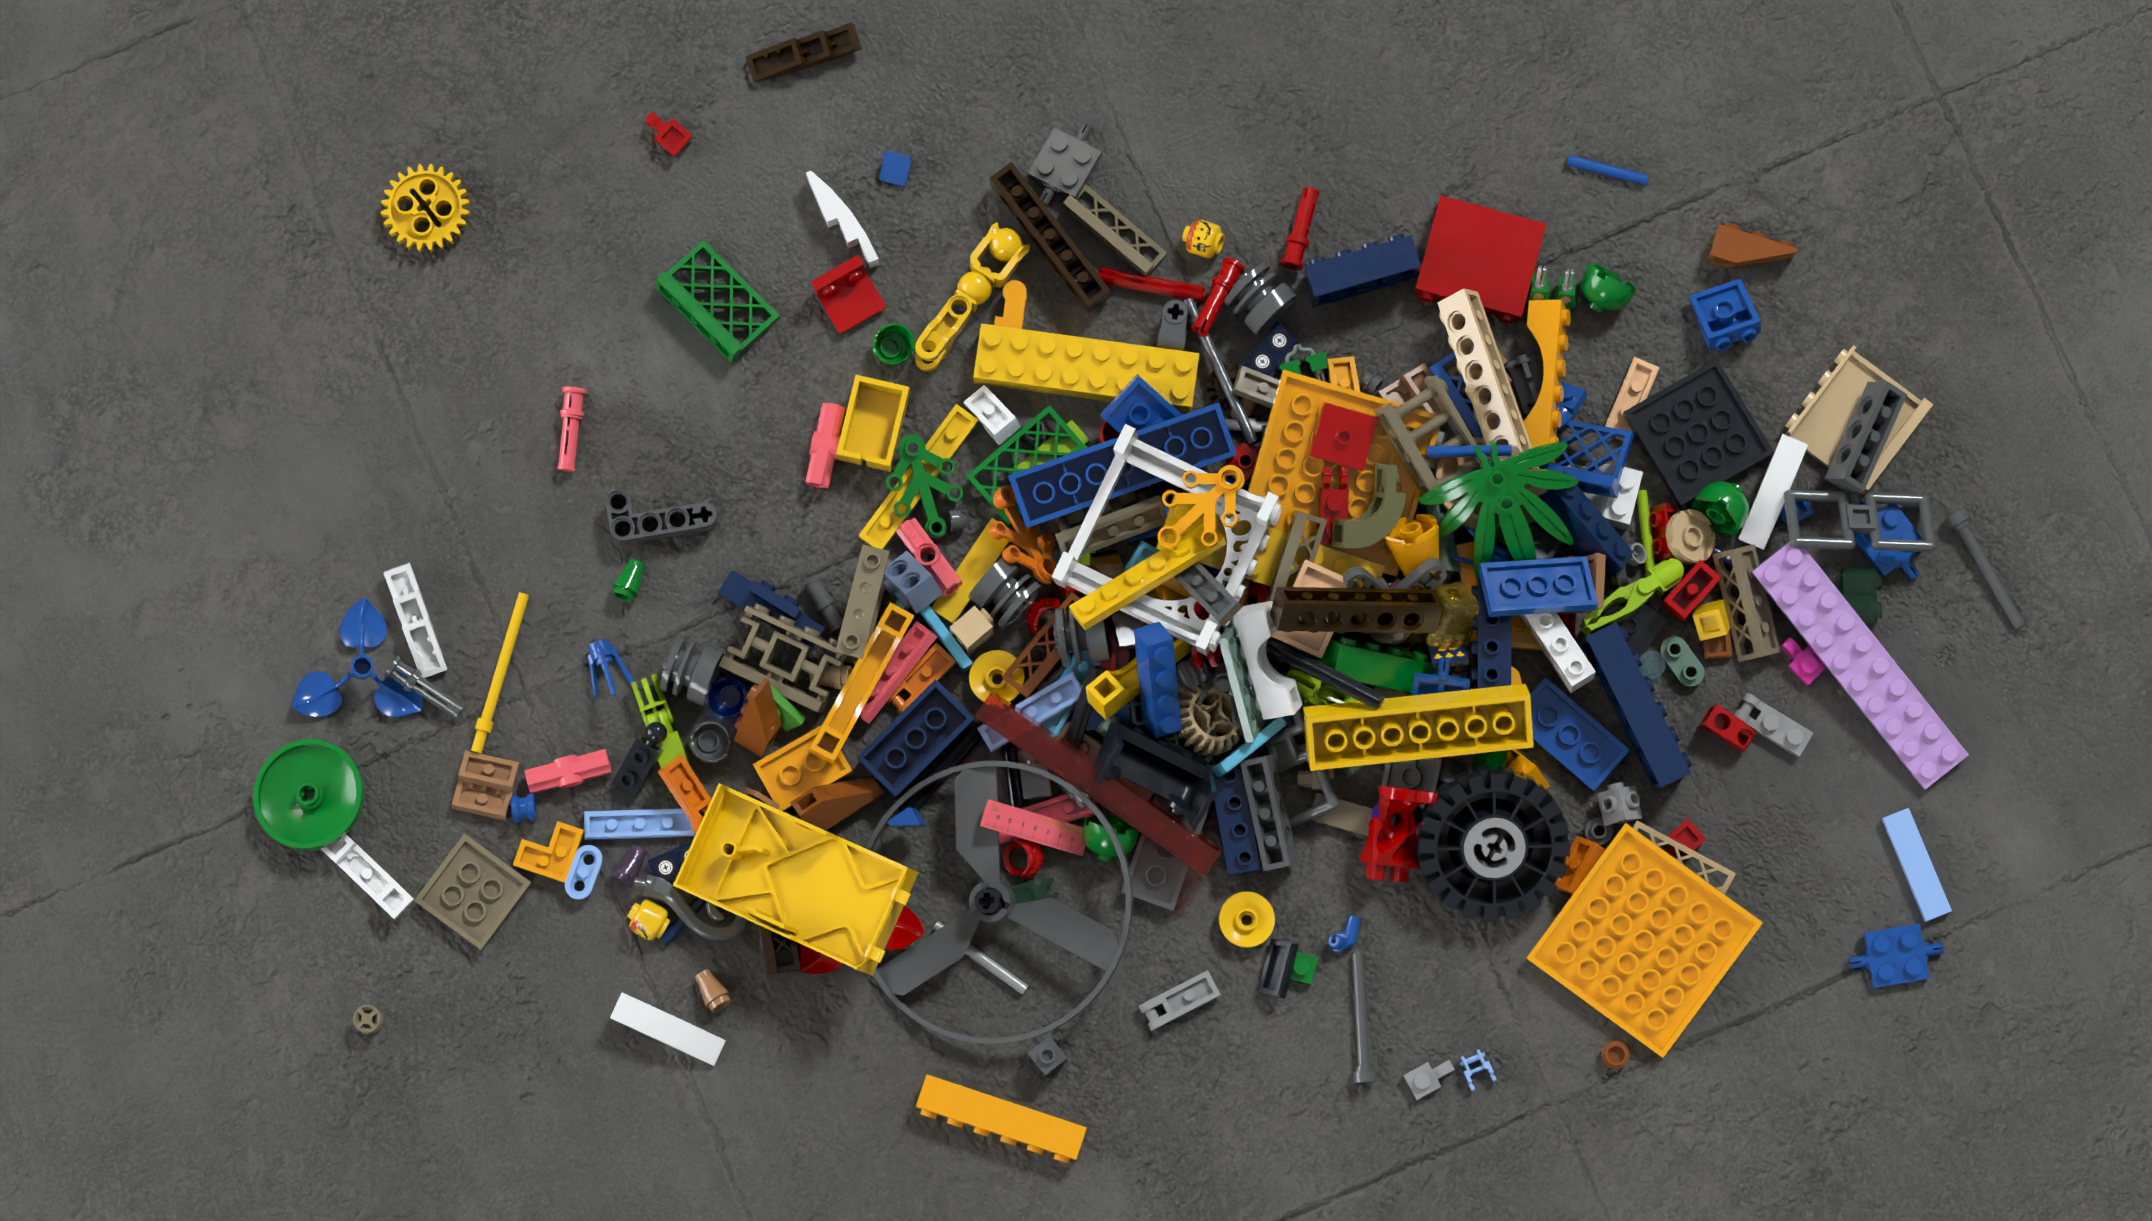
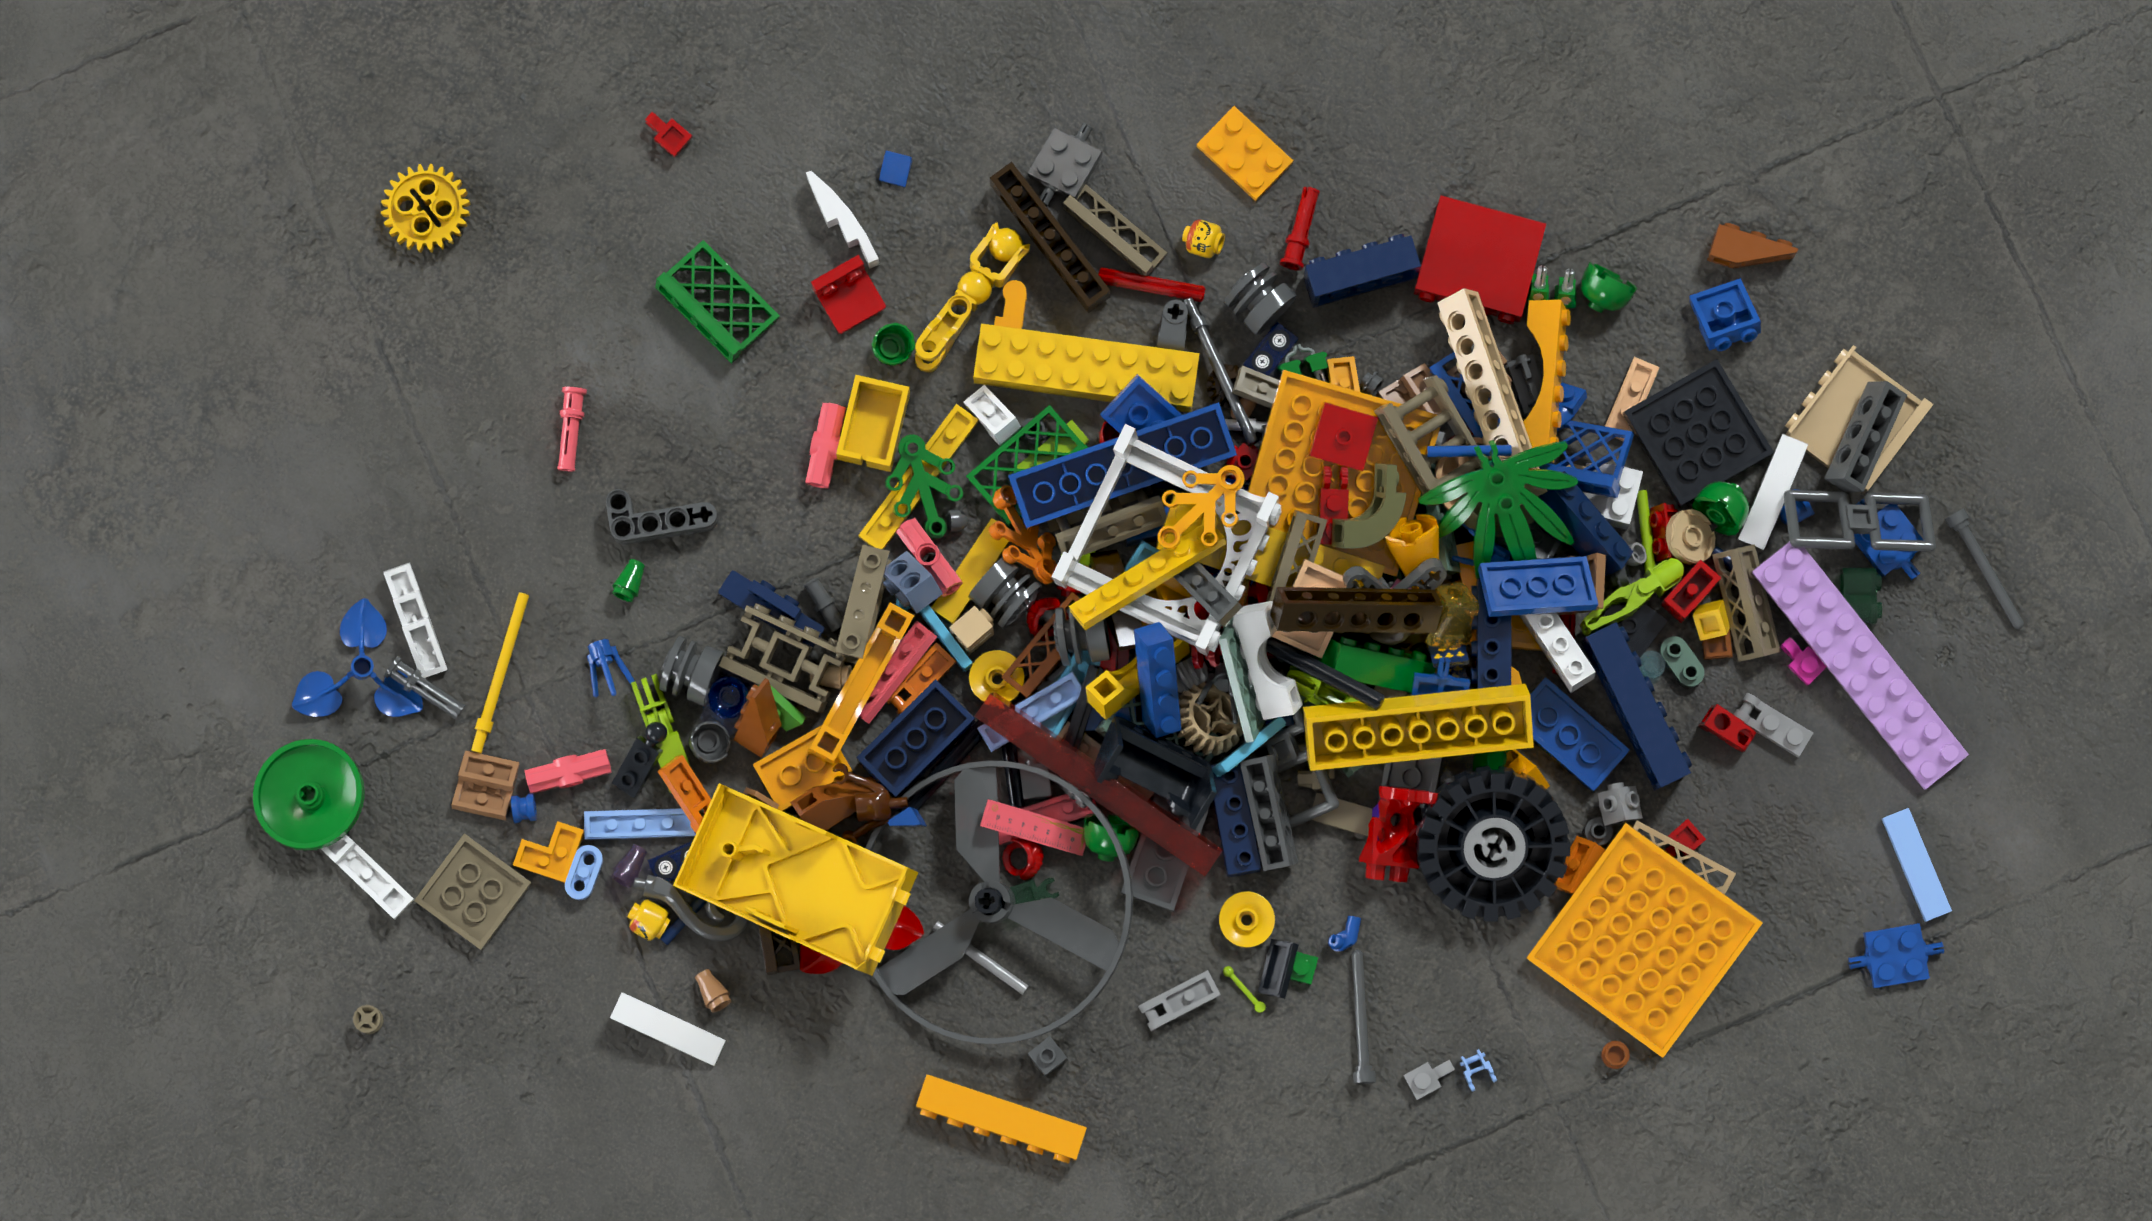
dark brown slope [746,22,862,83] -> none
red pin [1192,258,1245,336] -> none
blue bar [1566,155,1649,185] -> none
none -> reddish brown piece [833,763,908,844]
none -> light orange plate [1196,106,1294,201]
none -> lime hinge [1223,966,1266,1013]

